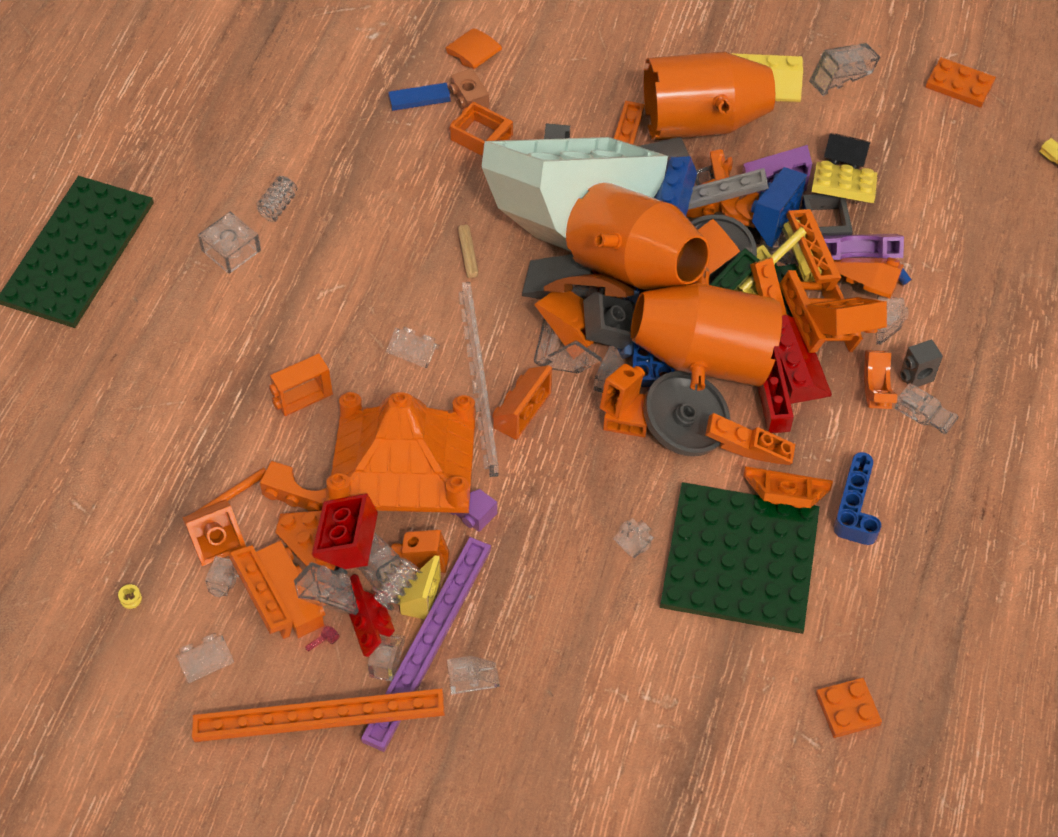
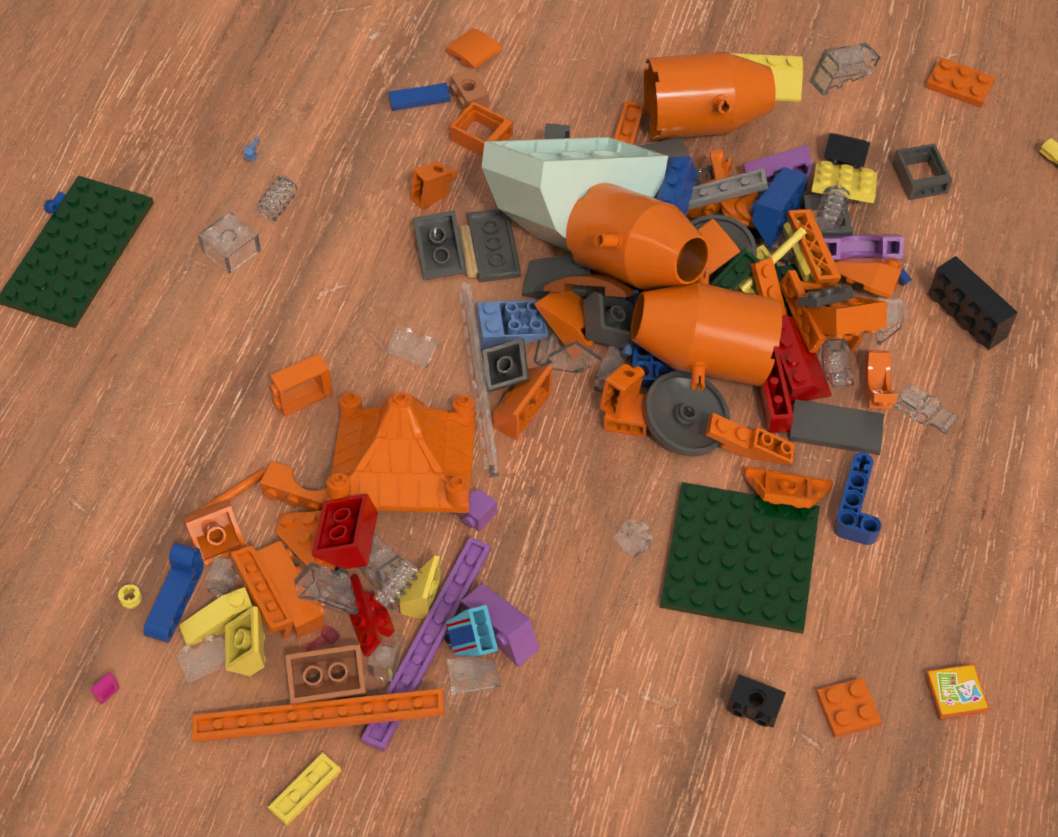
orange torso [391,530,450,573] -> none
dark grey brick [900,339,943,389] -> none
none -> blue arm [44,191,66,214]
none -> dark pink tile [90,672,119,705]
none -> blue beam [143,542,204,643]
none -> light yellow slope [179,587,253,647]
none -> light yellow slope [225,606,265,676]
none -> medium blue hand [243,137,260,162]
none -> light yellow tile [268,752,341,826]
none -> nougat slope [285,644,366,705]
none -> orange torso [410,161,457,210]
none -> dark grey slope [413,211,466,280]
none -> medium azure torso [445,605,498,656]
none -> medium lavender wedge [461,583,539,667]
none -> dark grey tile [467,209,521,282]
none -> medium blue slope [475,300,548,353]
none -> dark grey slope [482,338,529,392]
none -> black brick [726,674,786,728]
none -> dark grey tile [789,399,884,455]
none -> dark grey plate [798,285,853,307]
none -> clear piece [815,185,850,233]
none -> clear brick [821,338,855,387]
none -> dark grey window [893,144,952,200]
none -> tile [925,664,989,720]
none -> black brick [928,256,1018,350]

